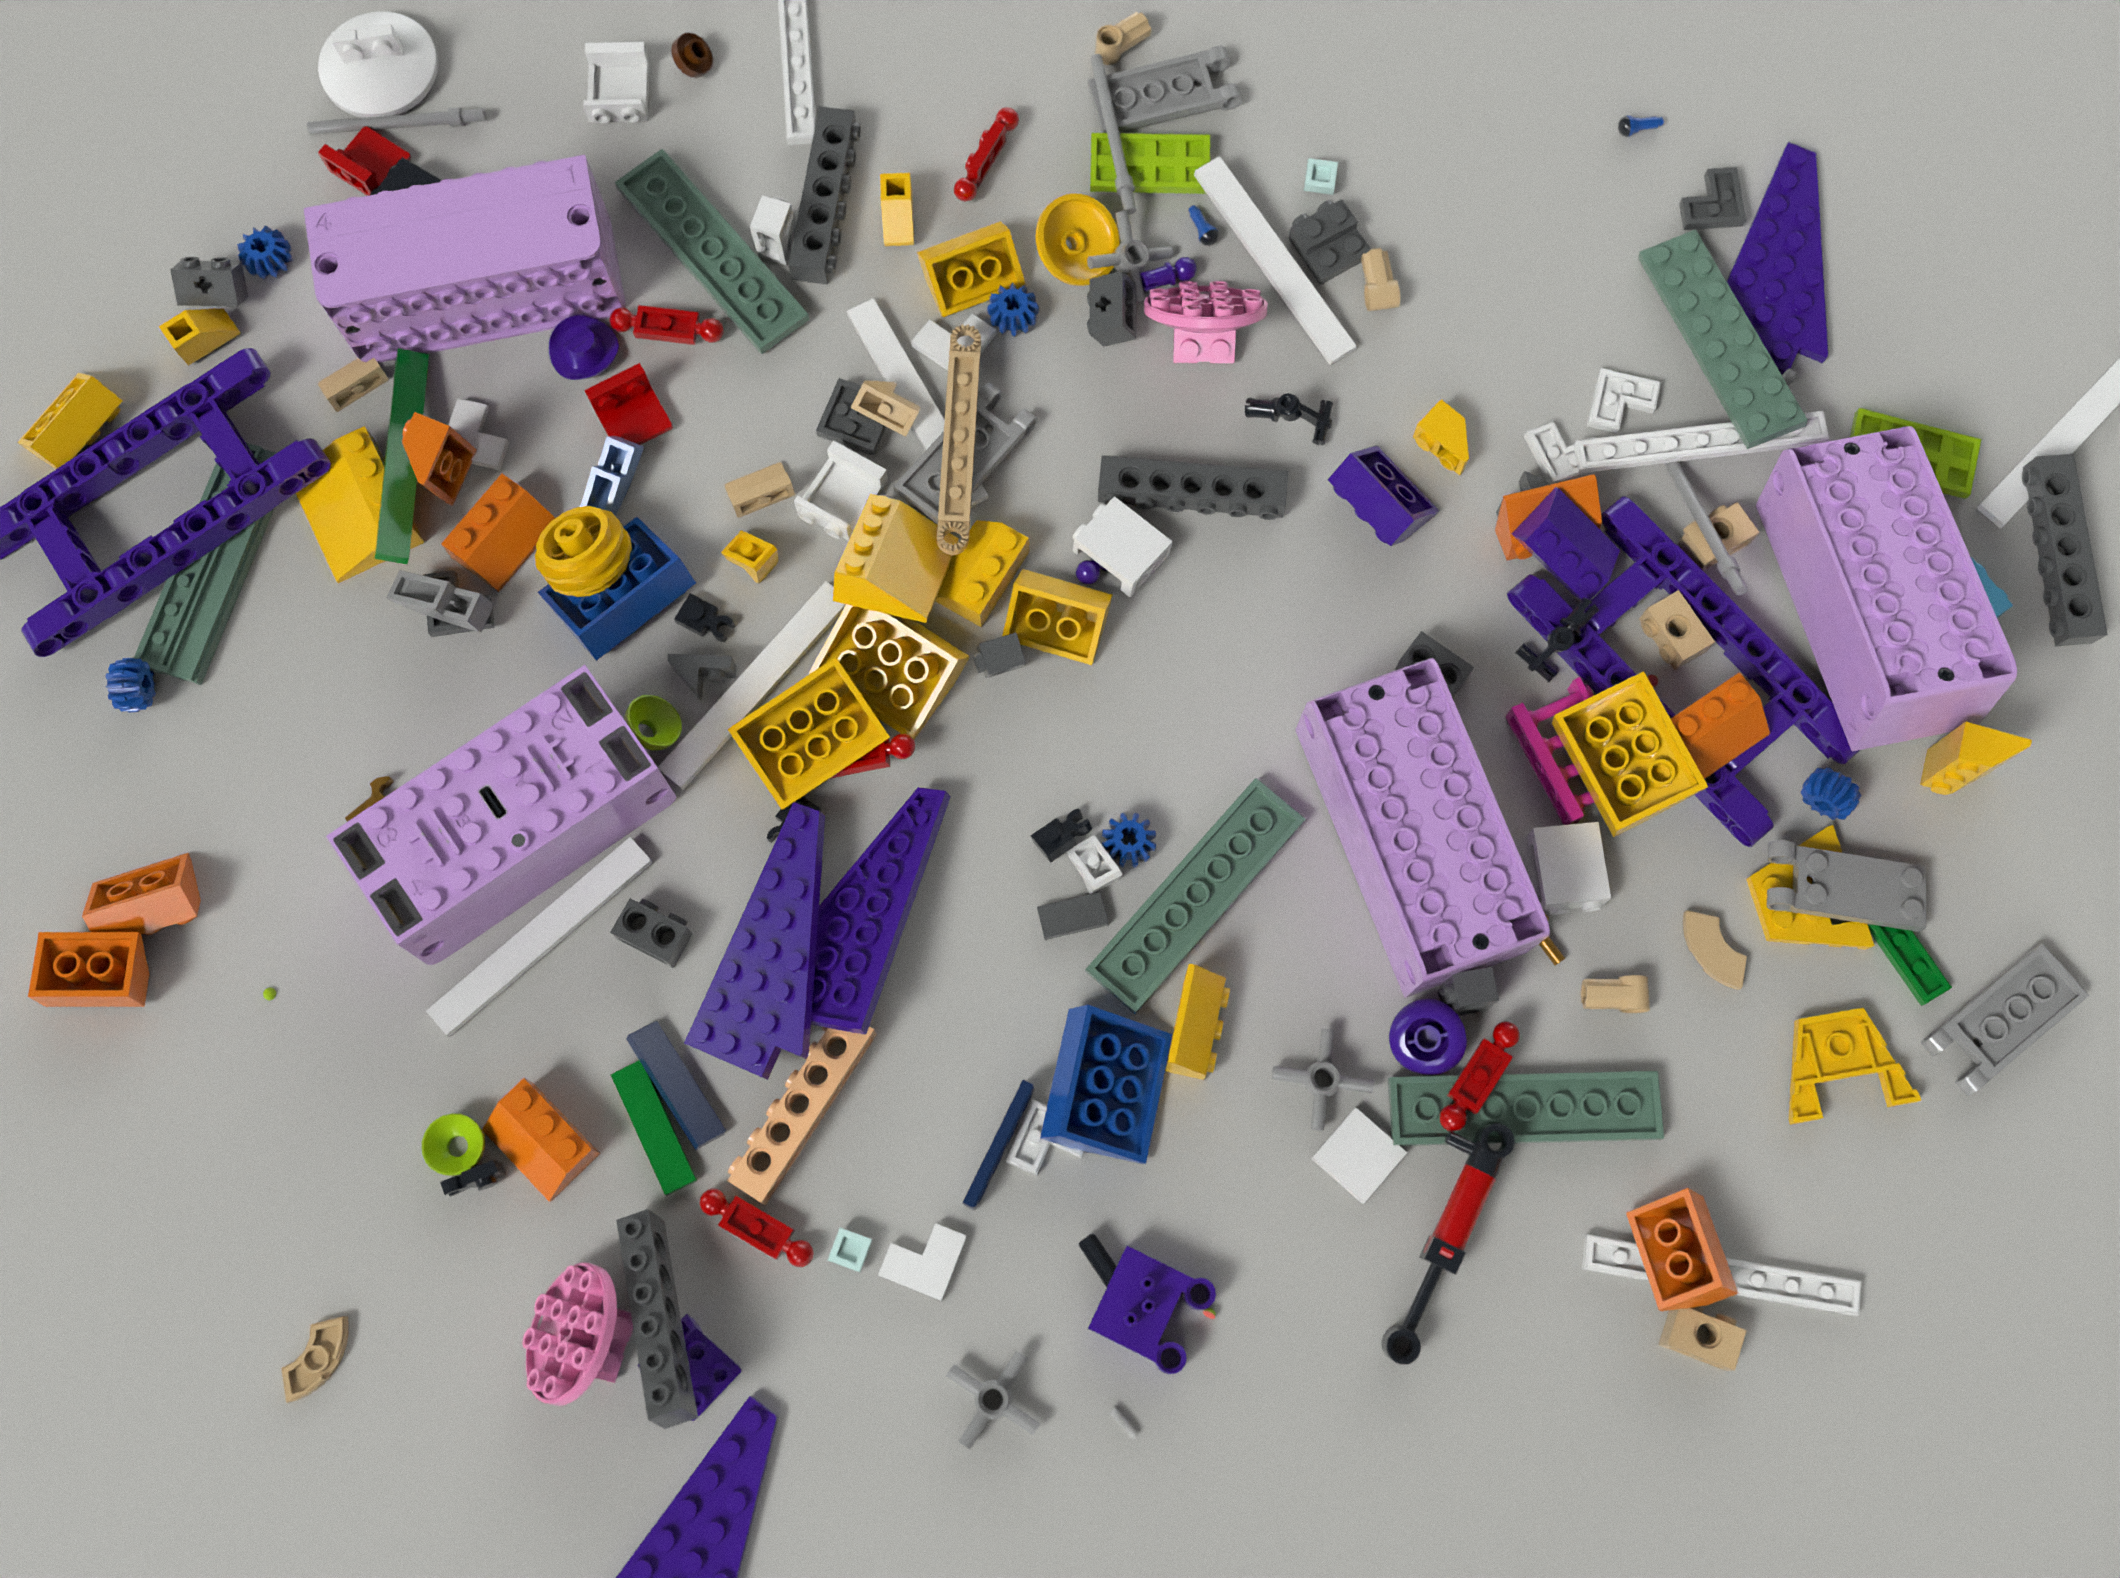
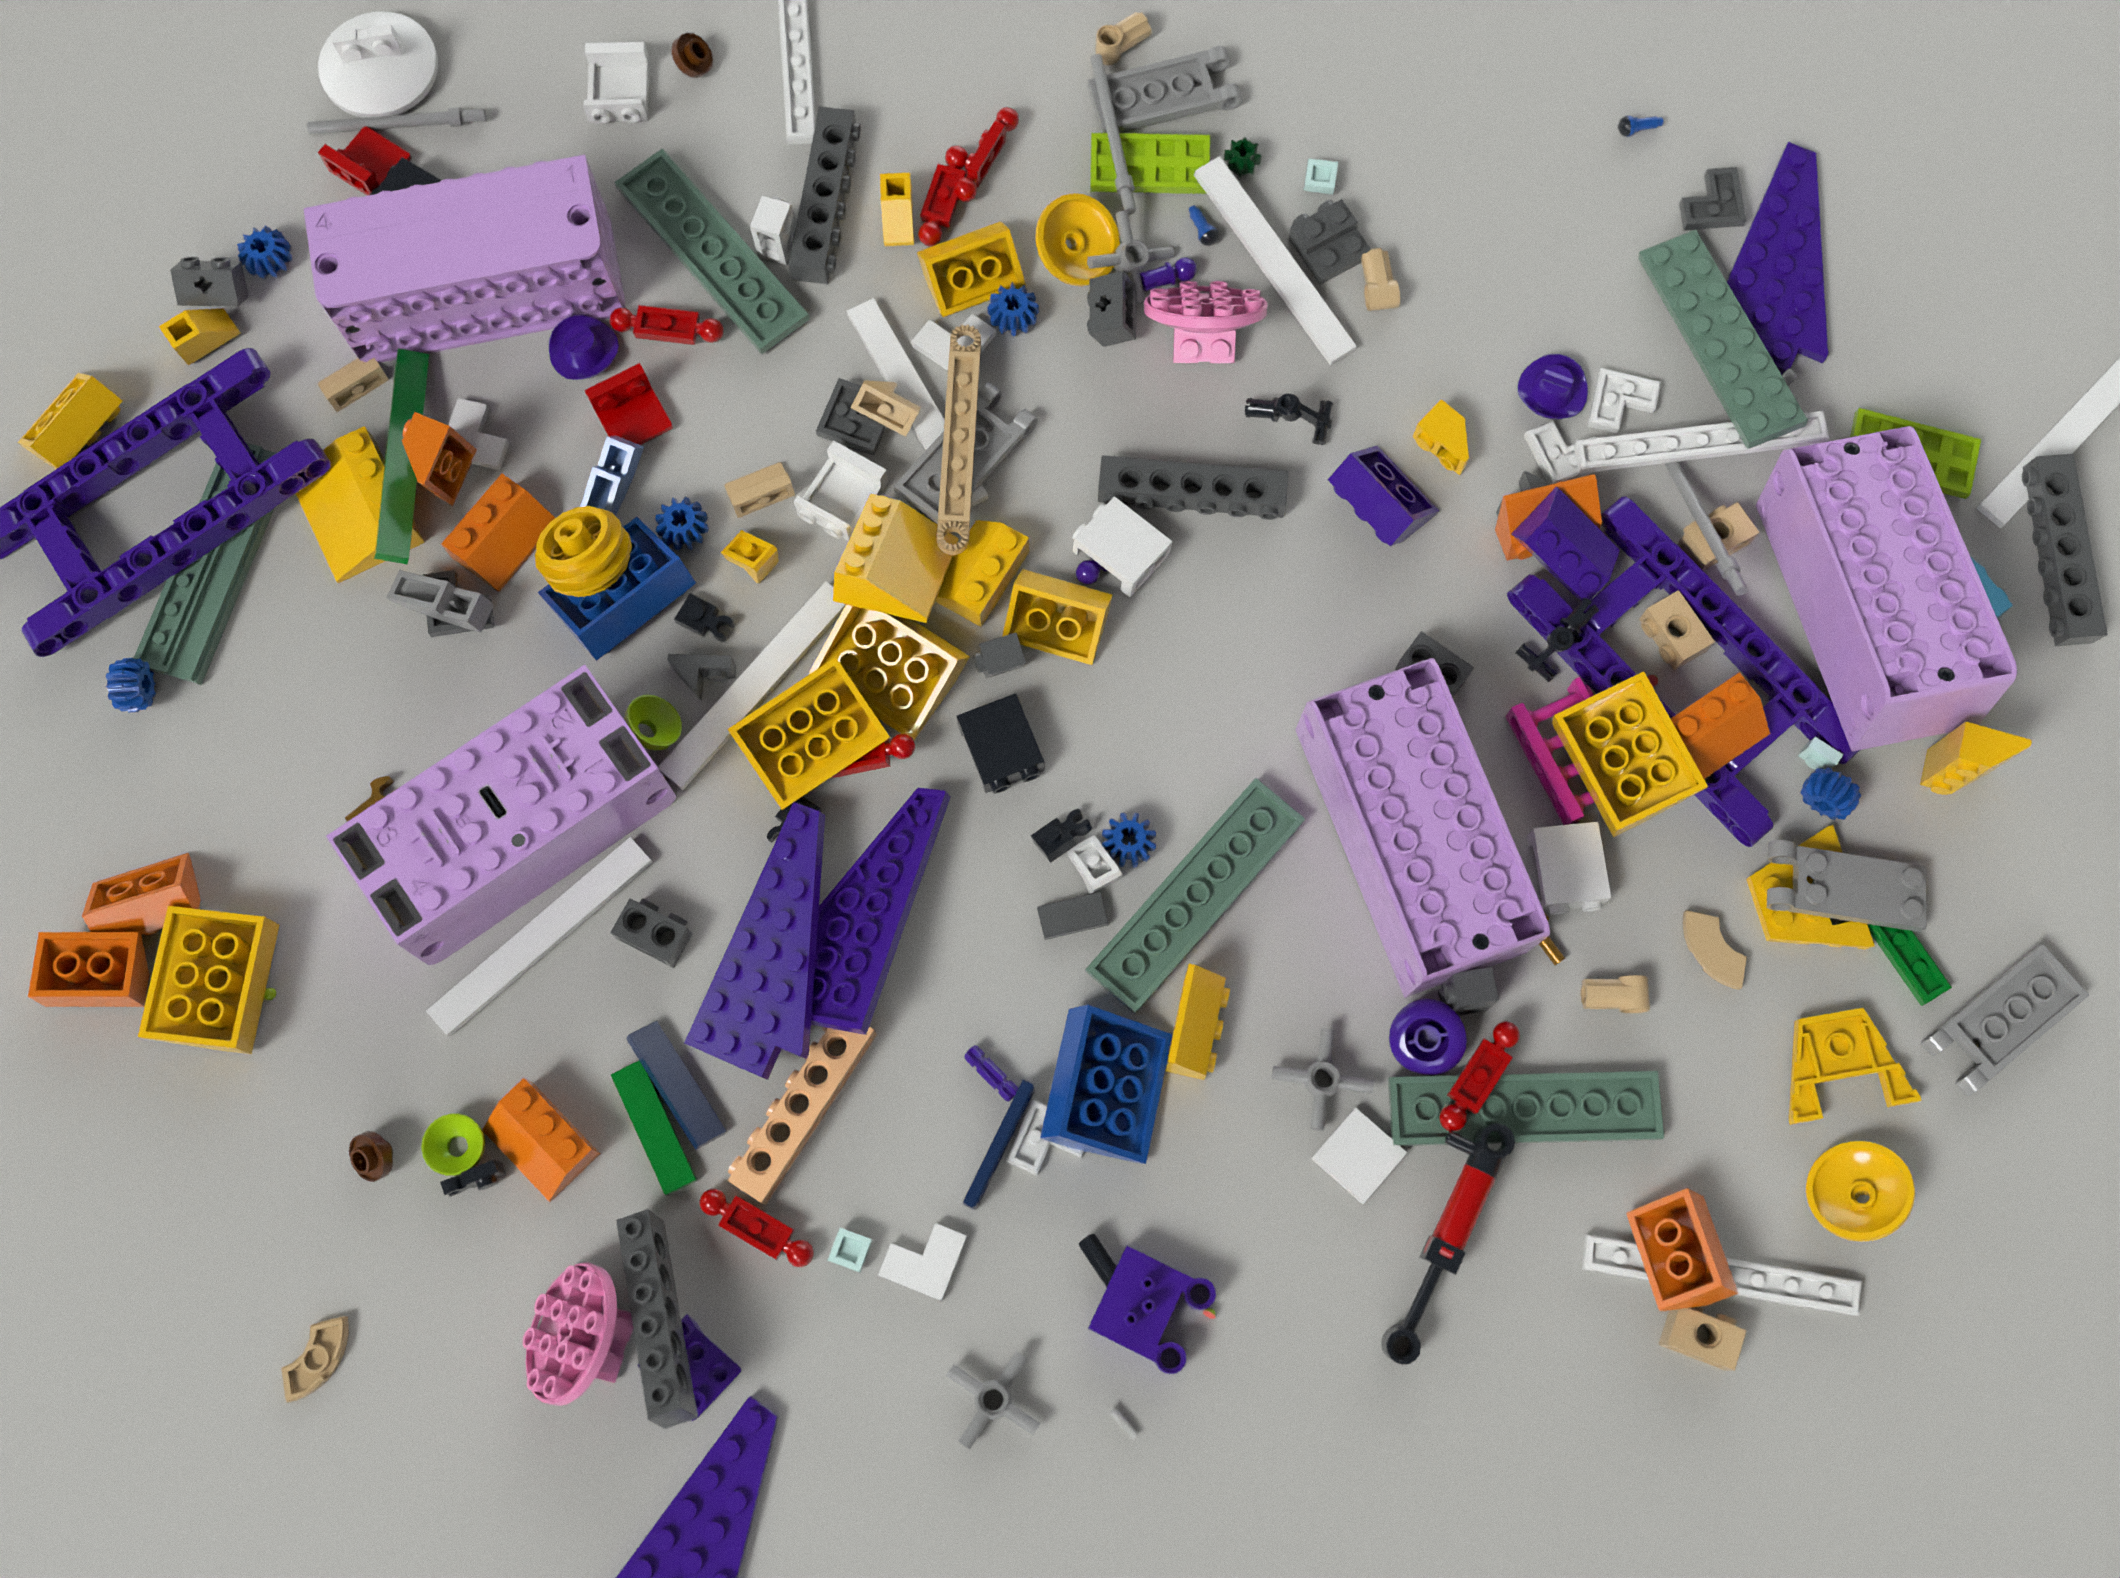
none -> yellow slope [138,906,280,1054]
none -> reddish brown plate [349,1131,393,1182]
none -> blue gear [655,496,709,551]
none -> red plate [918,145,968,246]
none -> black panel [956,693,1045,794]
none -> dark purple axle [964,1045,1018,1102]
none -> dark green gear [1224,137,1262,178]
none -> dark purple hat [1518,354,1588,419]
none -> light aqua plate [1798,737,1843,770]
none -> yellow dish [1806,1141,1915,1242]

